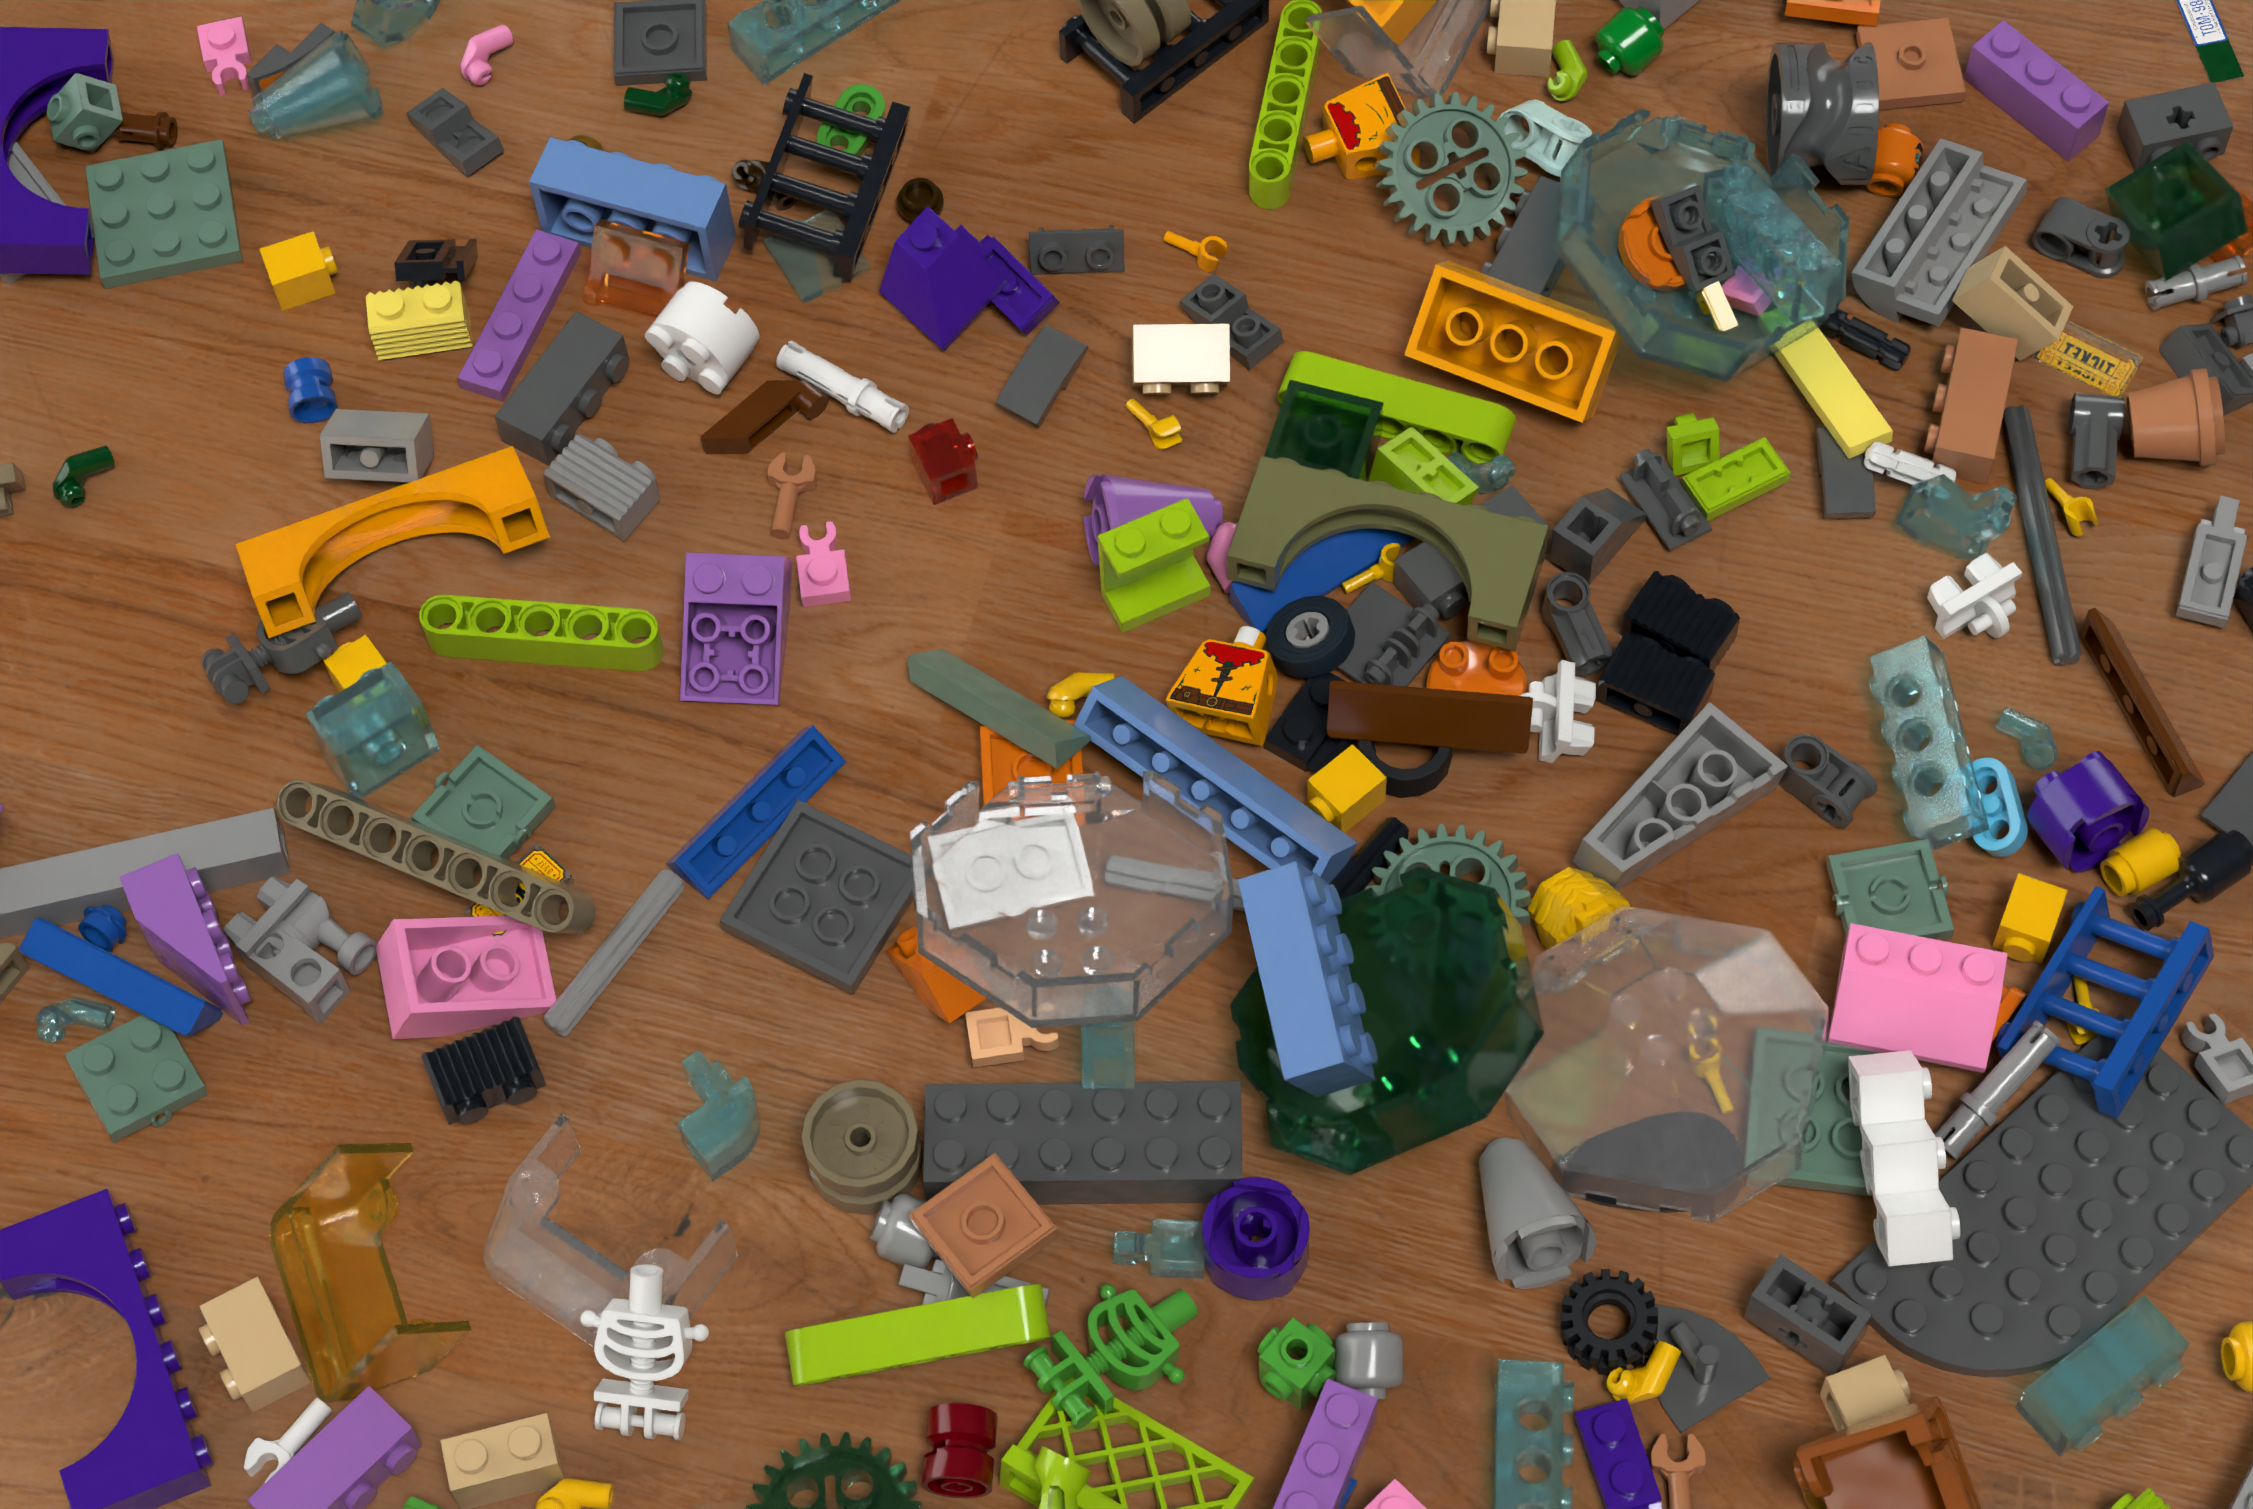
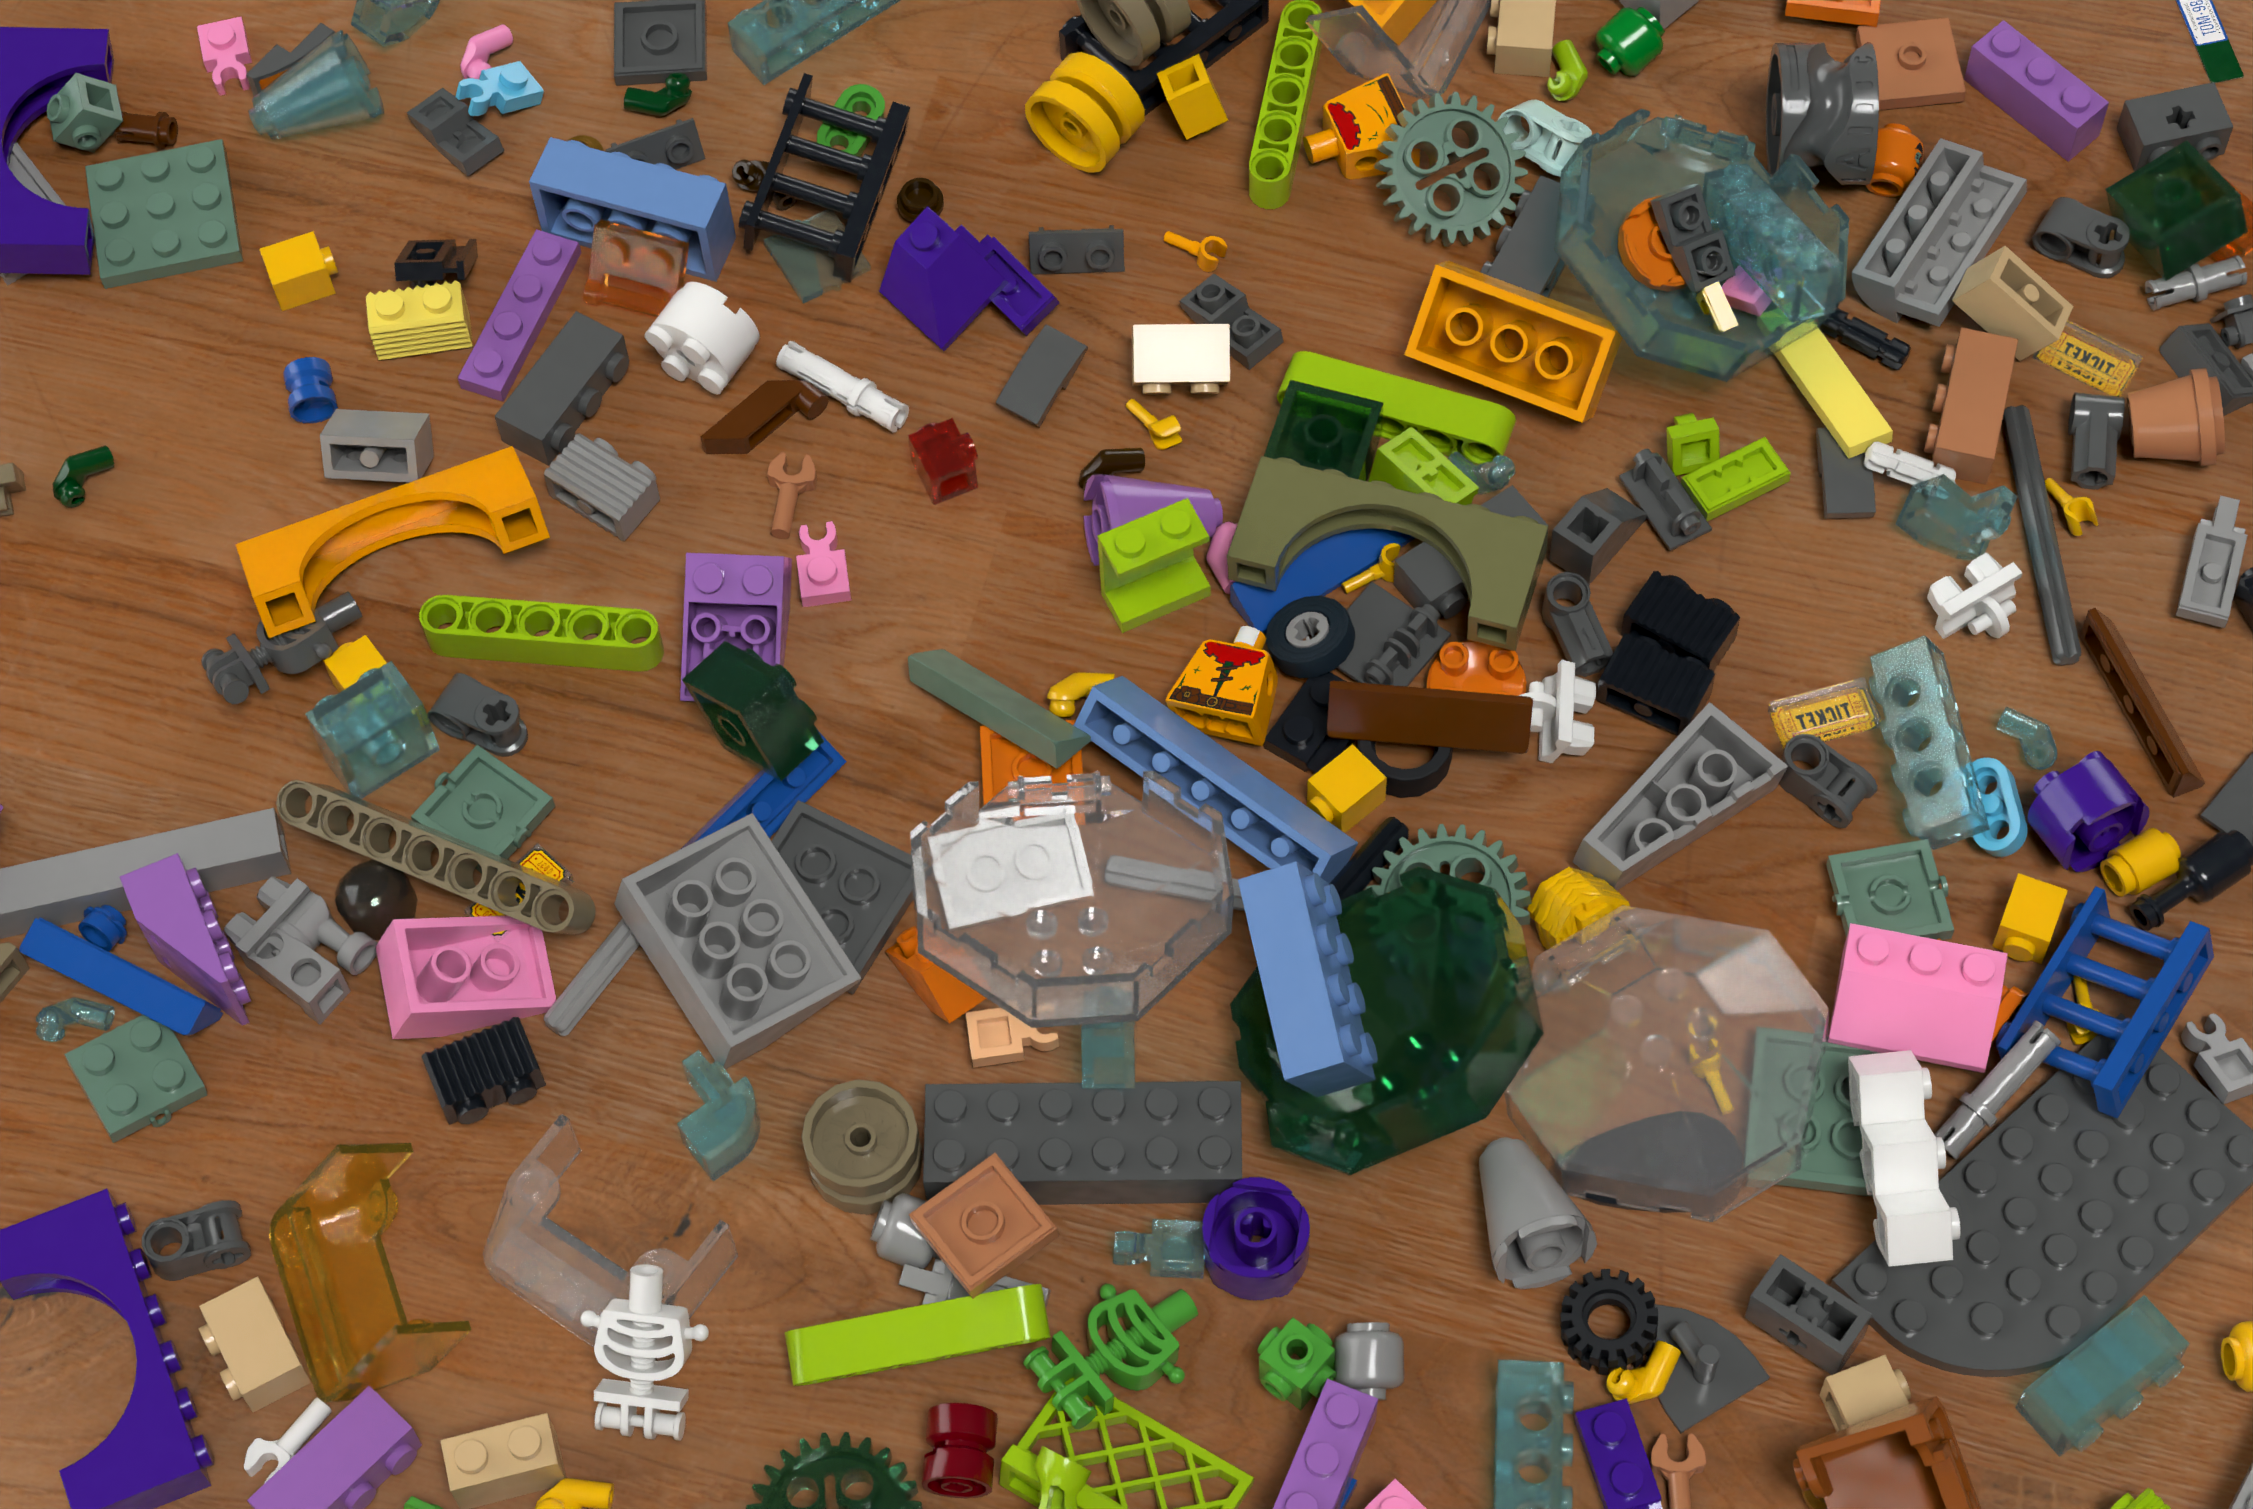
none -> dark grey piece [142,1200,251,1281]
none -> clear smoke hair [334,859,418,940]
none -> dark grey piece [428,673,528,757]
none -> medium azure plate [455,61,544,116]
none -> dark grey hinge [605,118,705,170]
none -> light grey slope [614,813,861,1071]
none -> clear green brick [682,641,824,781]
none -> yellow wheel [1025,52,1145,173]
none -> dark brown arm [1079,448,1145,492]
none -> yellow brick [1157,54,1229,140]
none -> clear tile [1768,677,1881,750]

